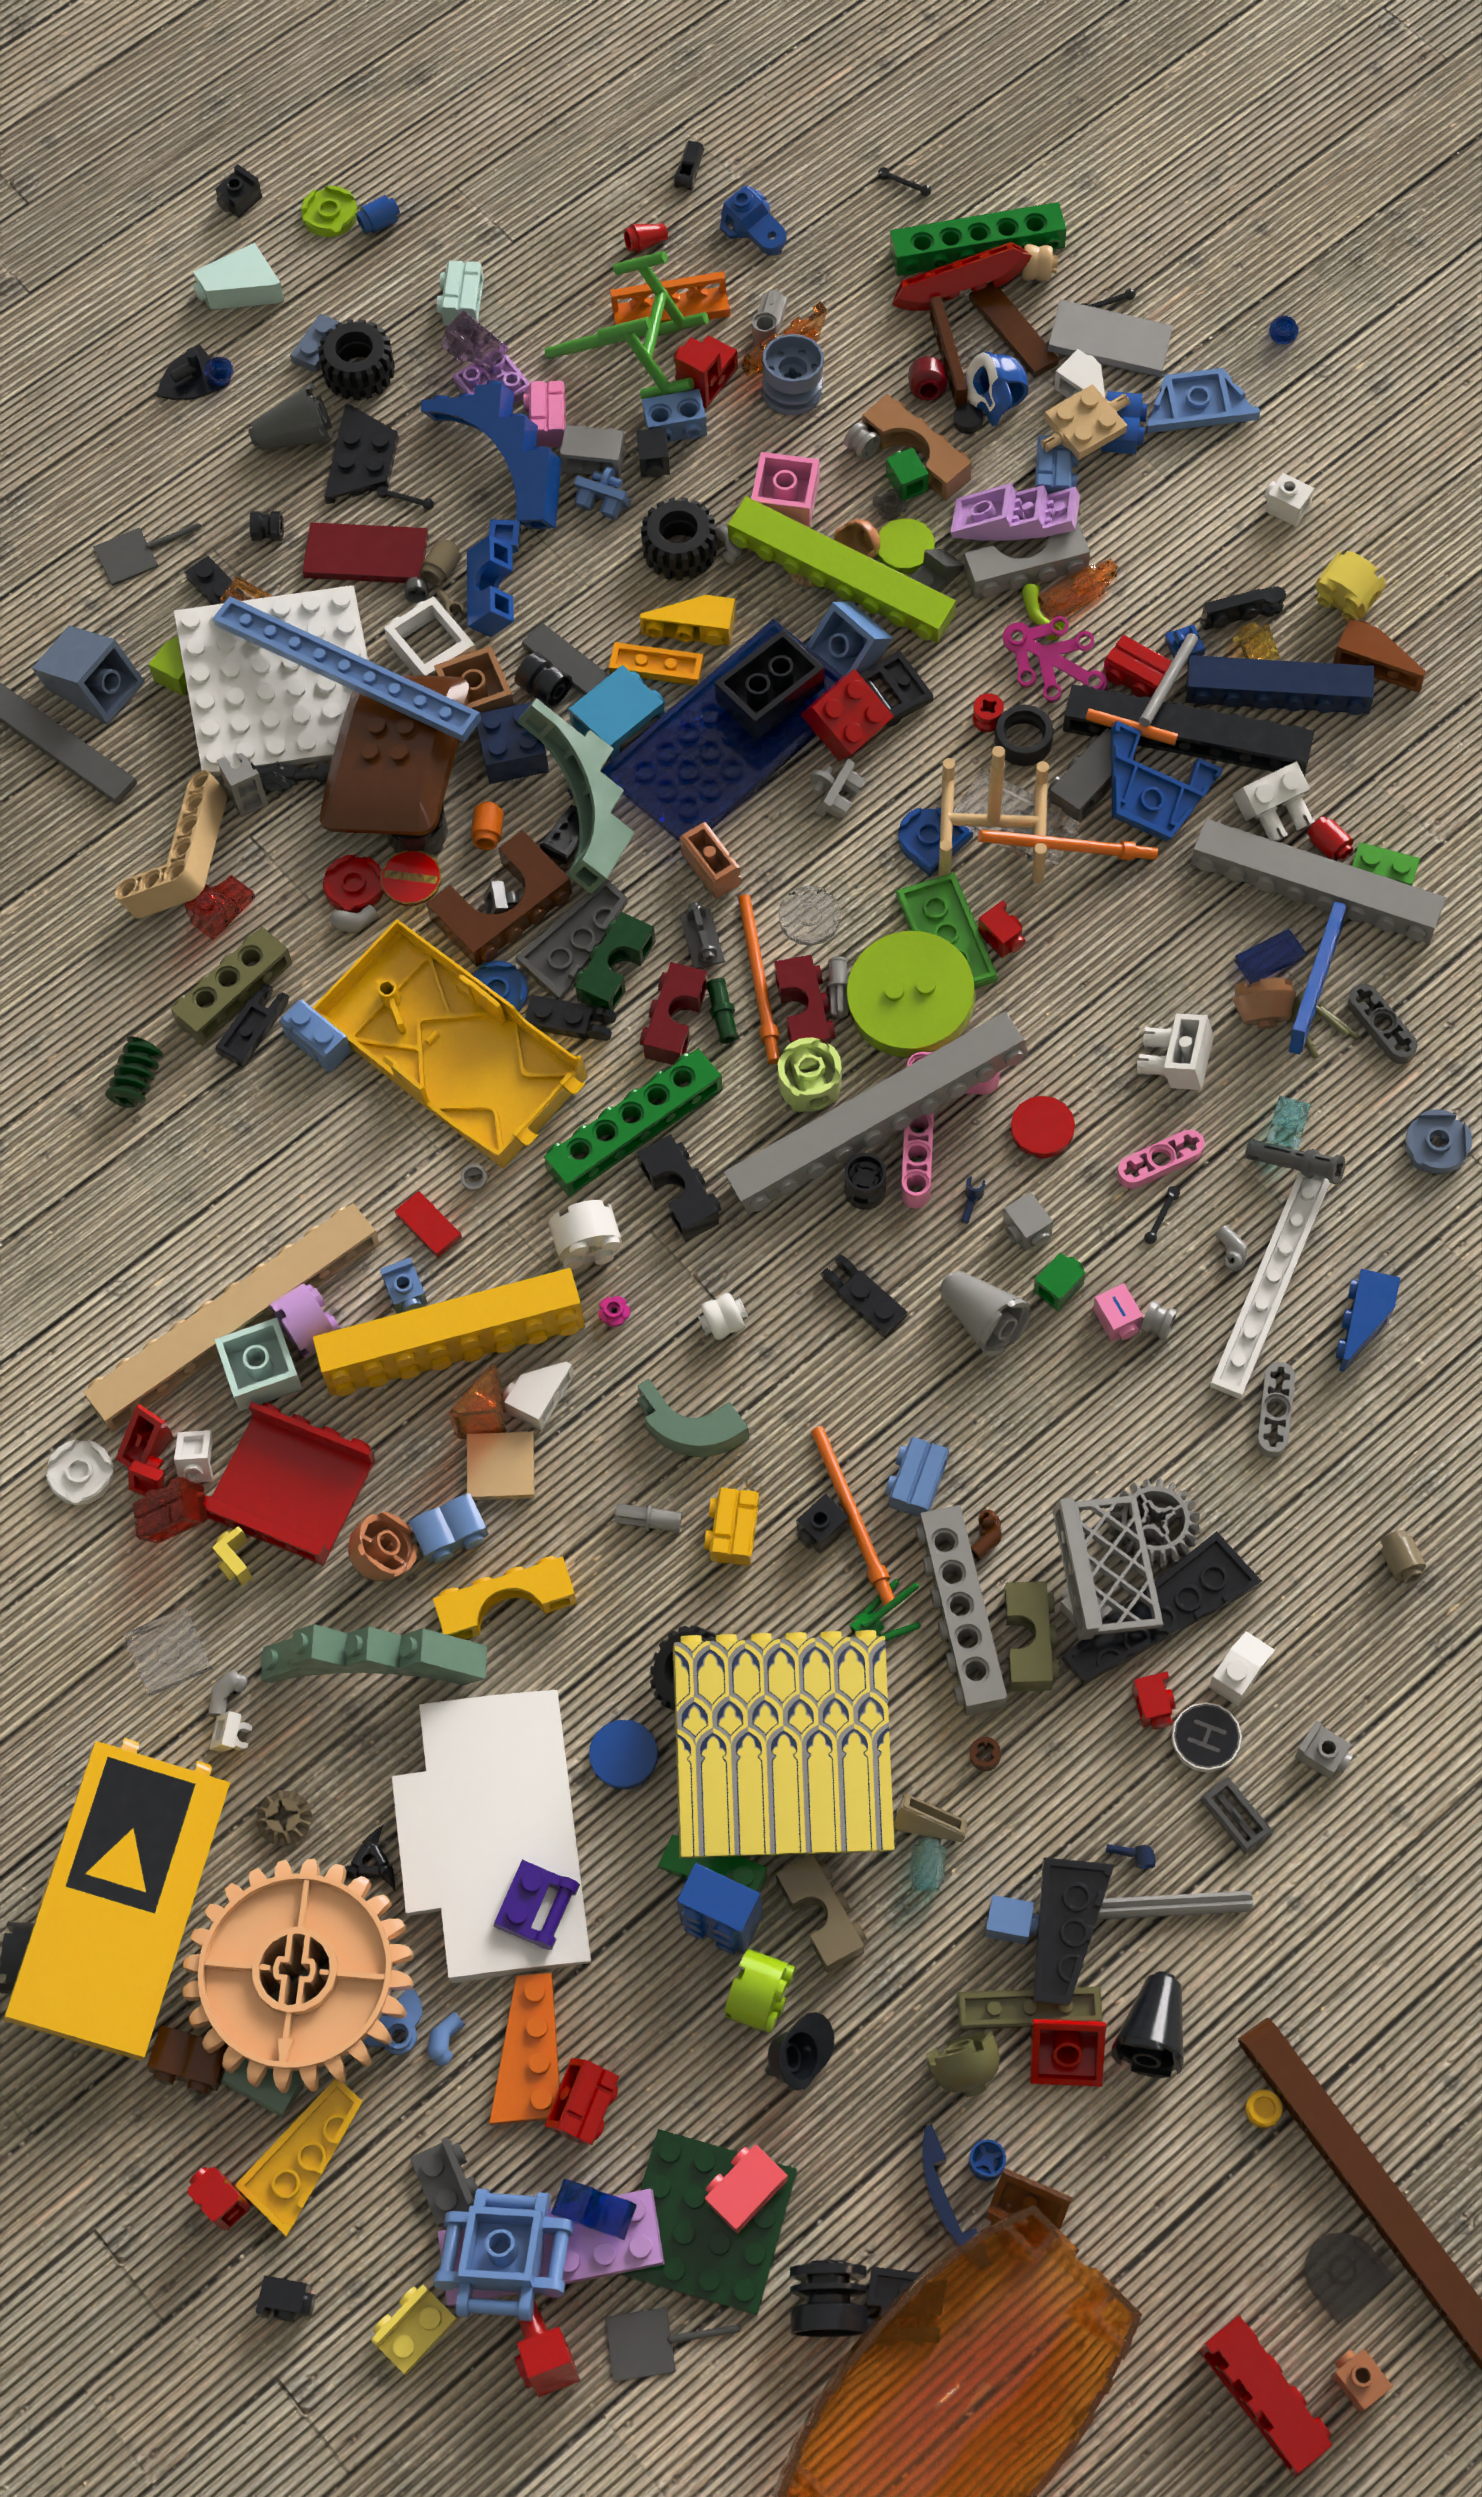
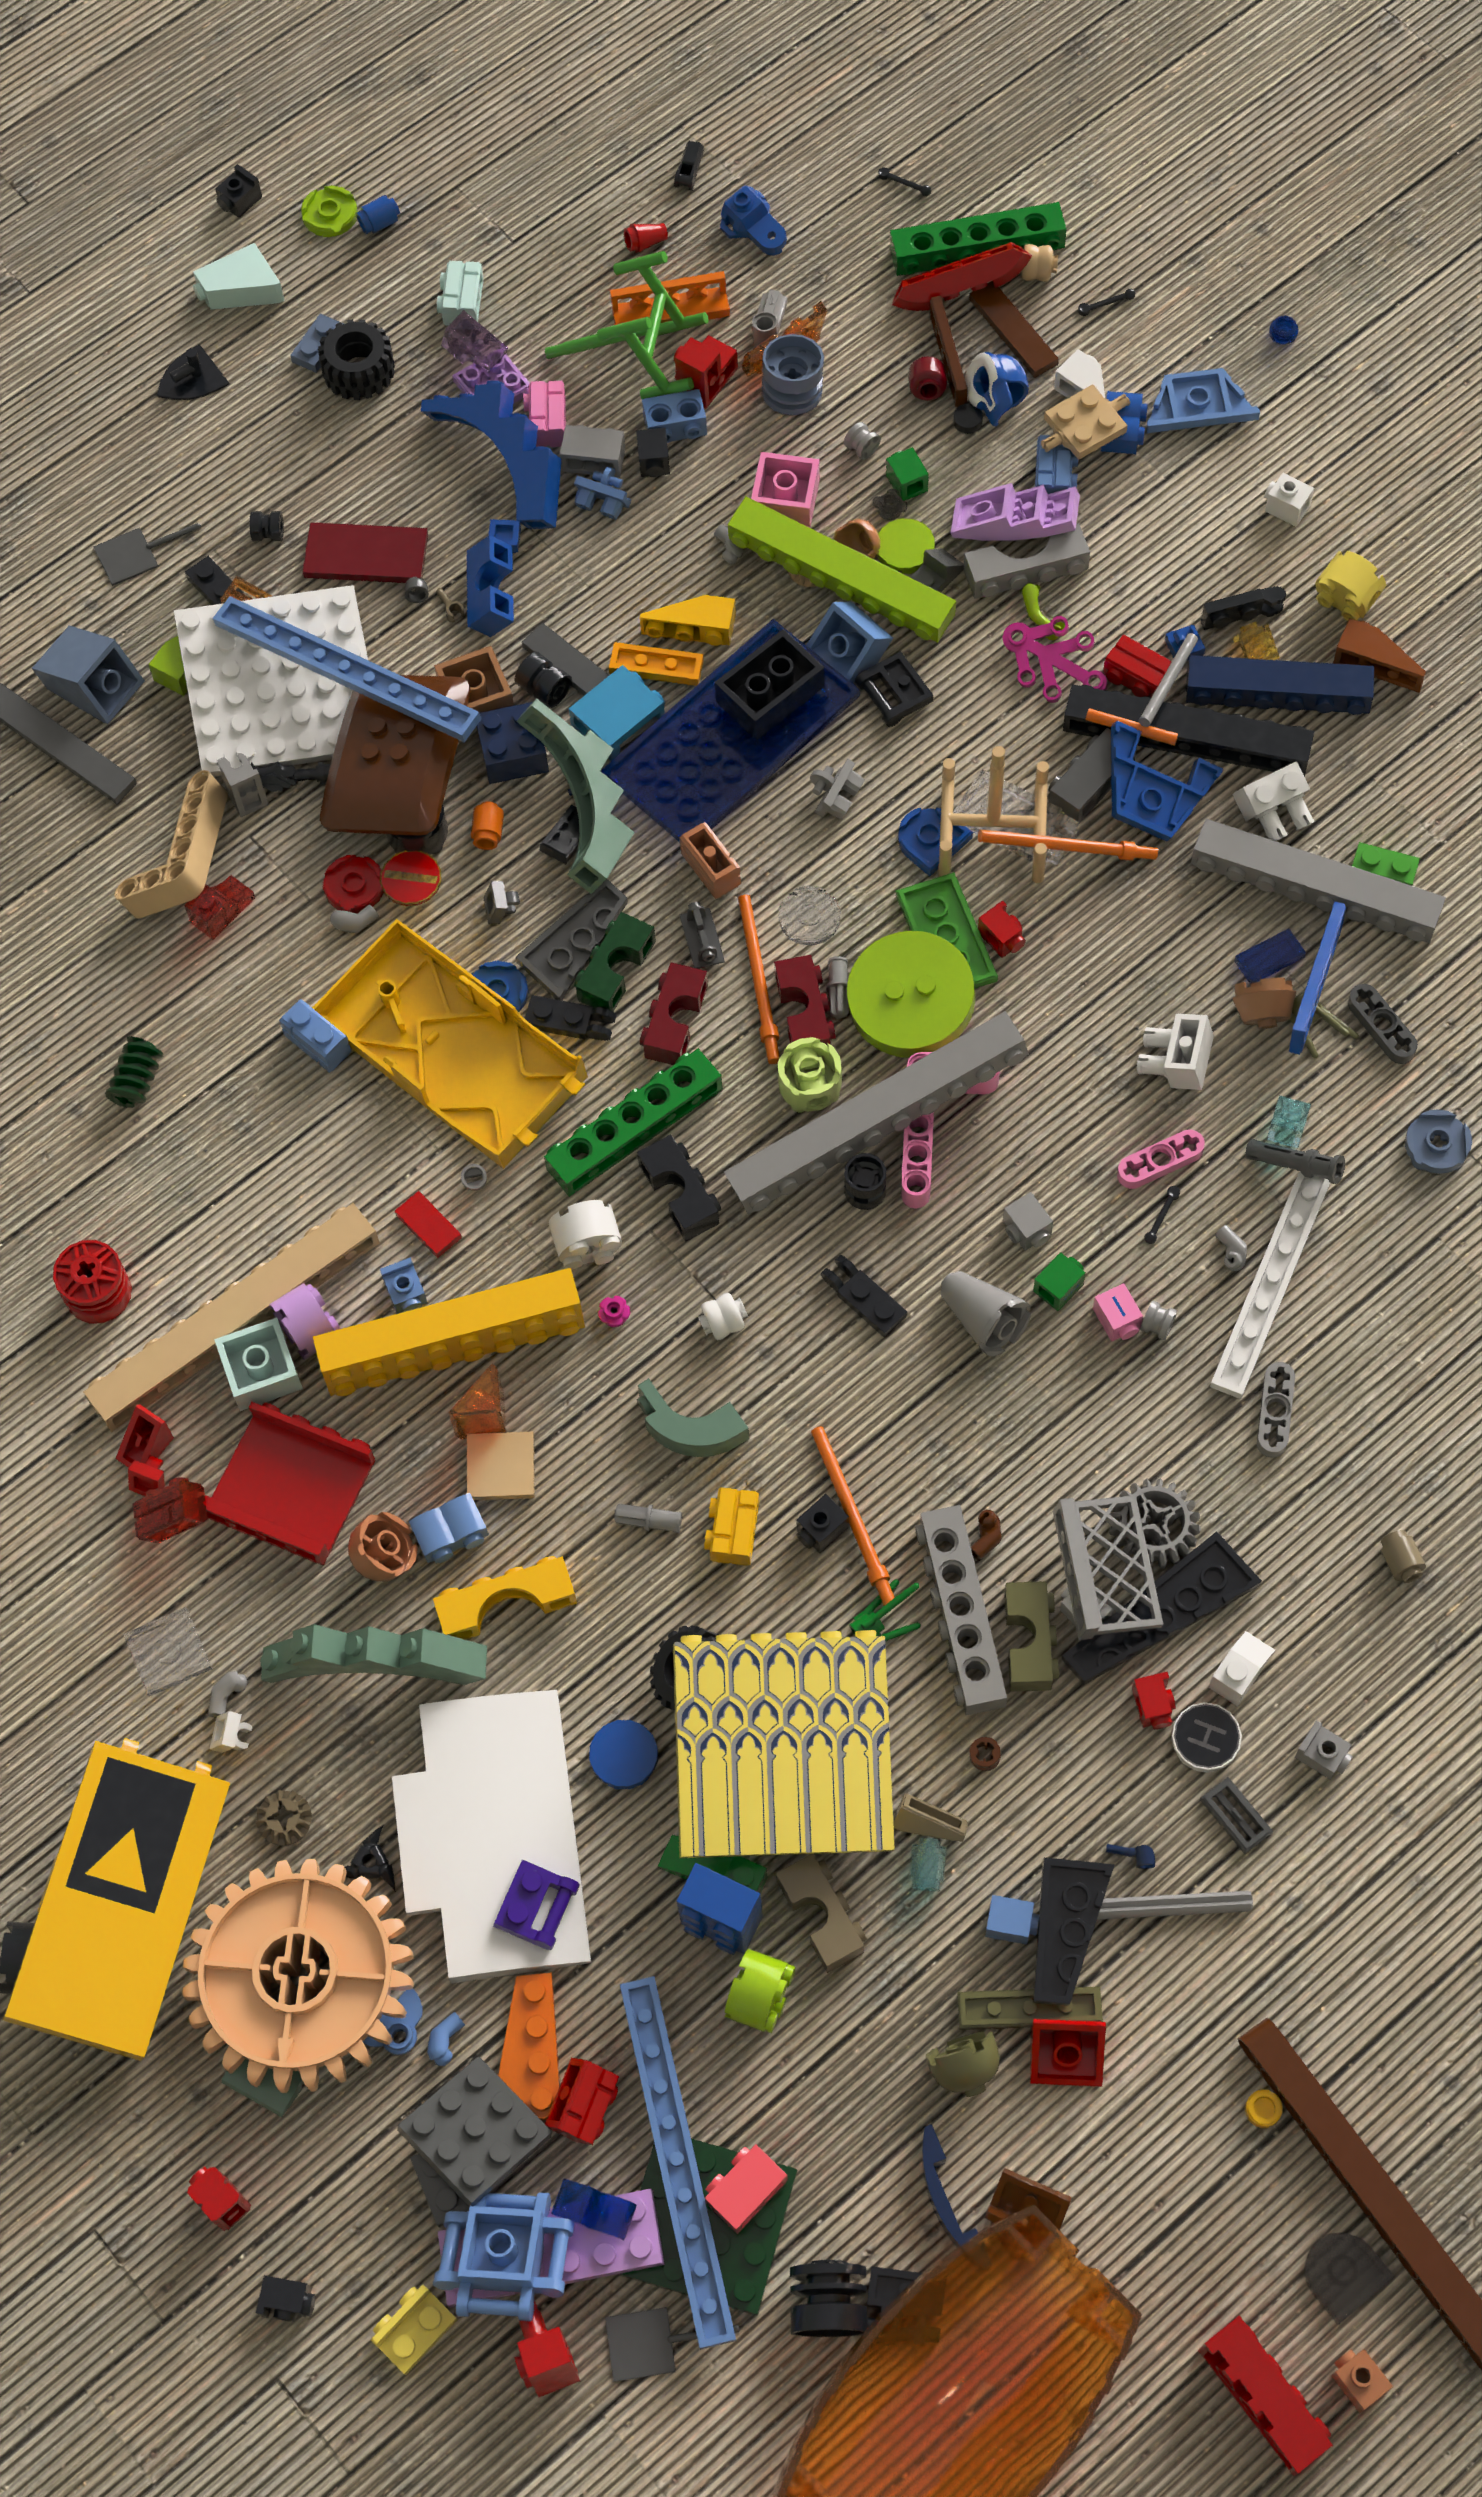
white tile [46,1440,114,1505] -> none
reddish brown brick [146,2026,228,2095] -> none
olive brick [171,927,293,1046] -> none
white bracket [174,1430,213,1484] -> none
clear blue plate [204,357,233,385] -> none
light yellow bracket [212,1526,253,1586] -> none
black hinge [215,984,289,1067] -> none
yellow wing [234,2079,363,2237] -> none
dark grey cone [248,383,334,450] -> none
black wing [324,404,399,504] -> none
black hinge [376,485,434,510] -> none
white window [384,596,476,676] -> none
dark tan brick [420,540,461,586] -> none
reddish brown arch [426,830,572,967] -> none
white slope [503,1362,574,1431] -> none
black tyre [641,497,717,581] -> none
dark green pin [706,978,739,1044] -> none
black piece [765,2012,834,2090] -> none
red brick [800,669,894,761] -> none
medium nougat arch [862,394,972,501] -> none
medium blue brick [885,1437,949,1517] -> none
dark blue hand [961,1176,985,1224] -> none
blue wheel [969,2139,1006,2182] -> none
red wheel [973,694,1004,732] -> none
black tyre [995,704,1054,766] -> none
red tile [1010,1096,1075,1159] -> none
clear orange hinge [1038,558,1118,619] -> none
light grey tile [1047,299,1173,377] -> none
black cone [1111,1971,1184,2078] -> none
red brick [1307,816,1354,862] -> none
blue slope [1335,1269,1401,1372] -> none
none -> red wheel [53,1240,132,1324]
none -> dark grey plate [397,2056,552,2207]
none -> medium blue plate [620,1976,736,2350]

